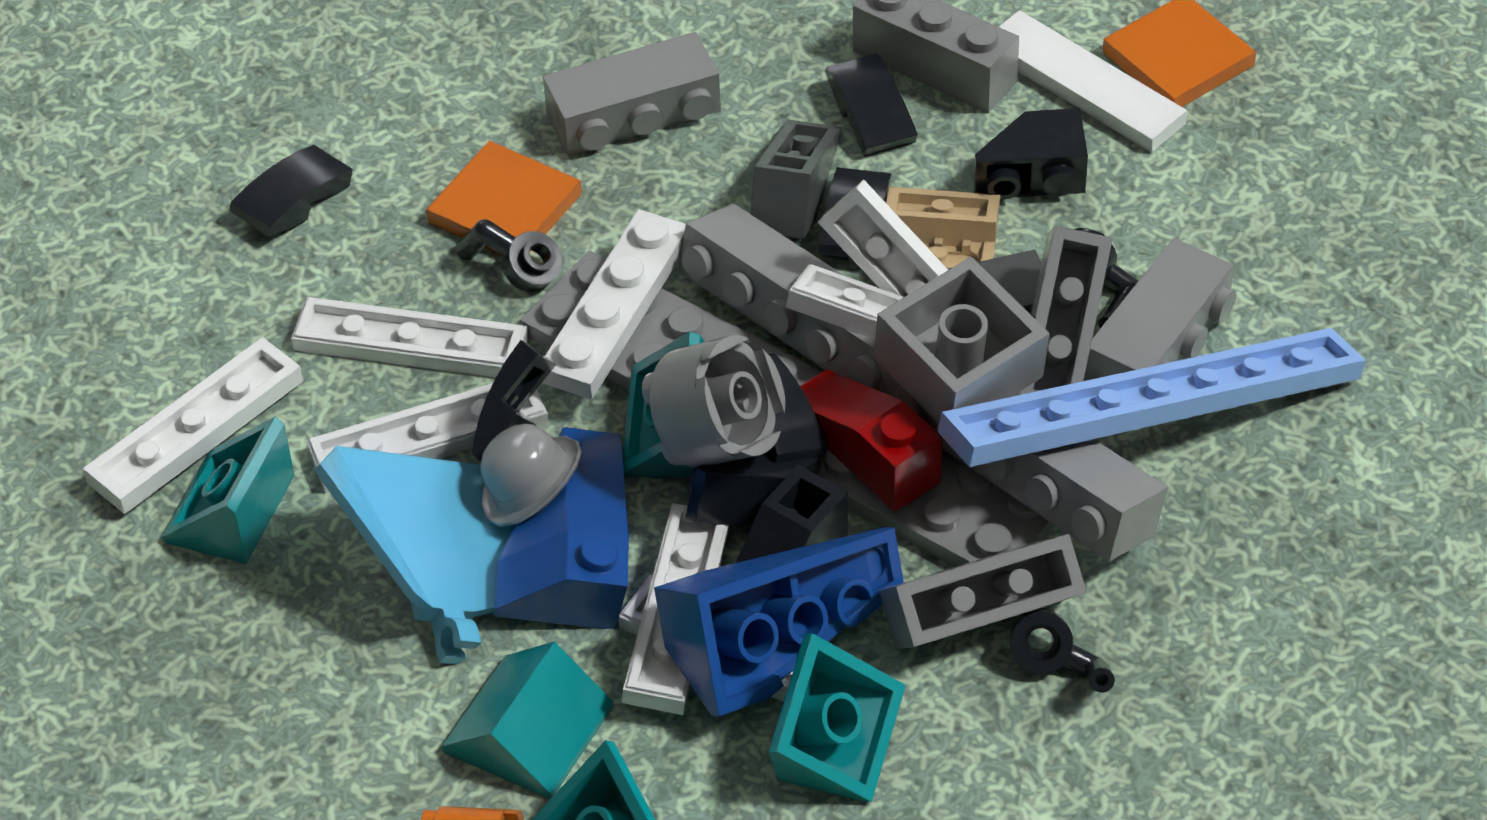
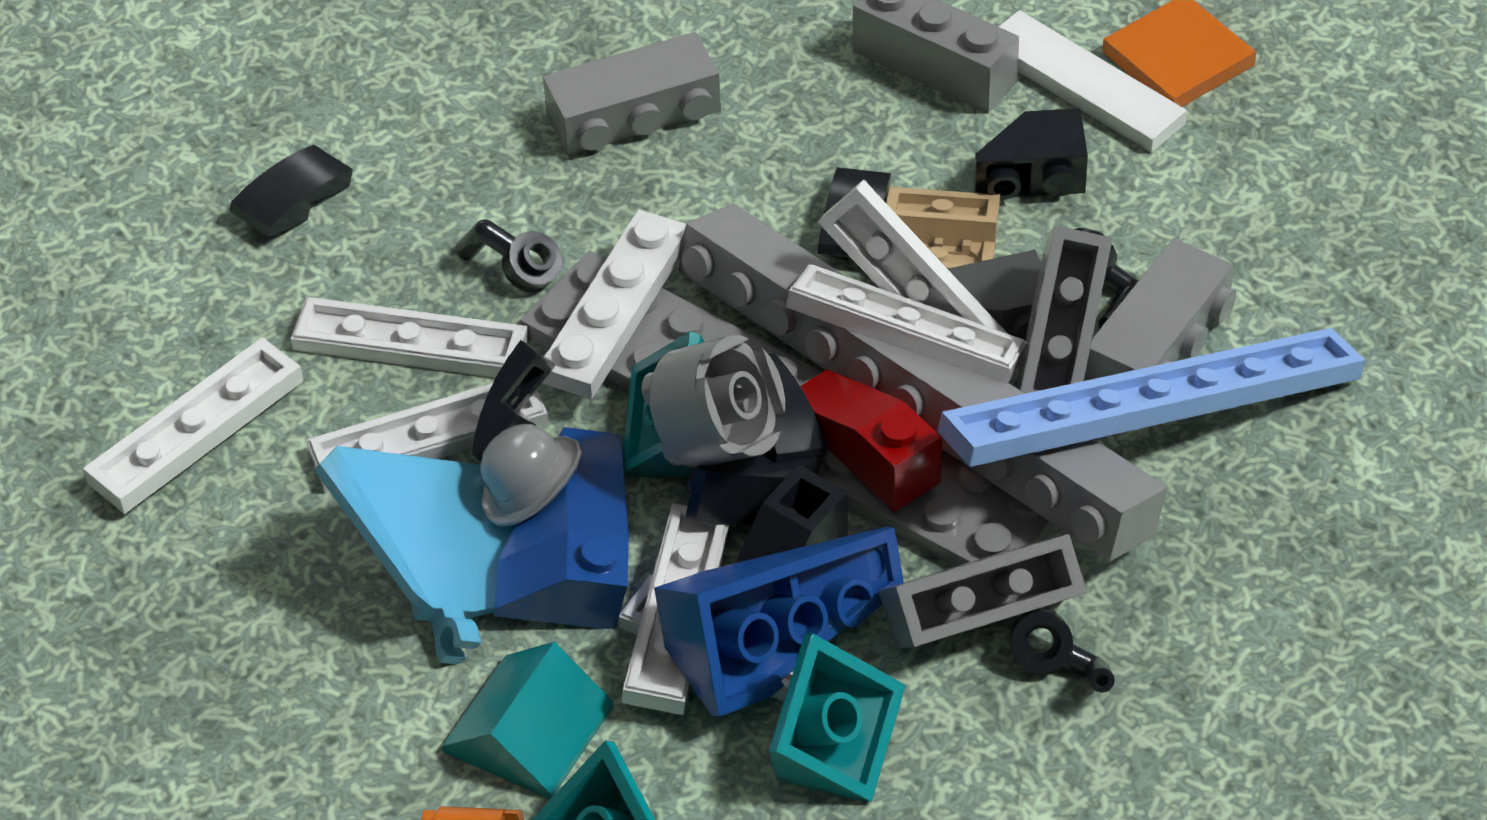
teal slope [161,416,295,564] -> none
orange tile [426,140,582,256] -> none
dark grey slope [750,120,841,242] -> none
black slope [825,53,918,157] -> none
light grey brick [874,256,1050,424] -> none

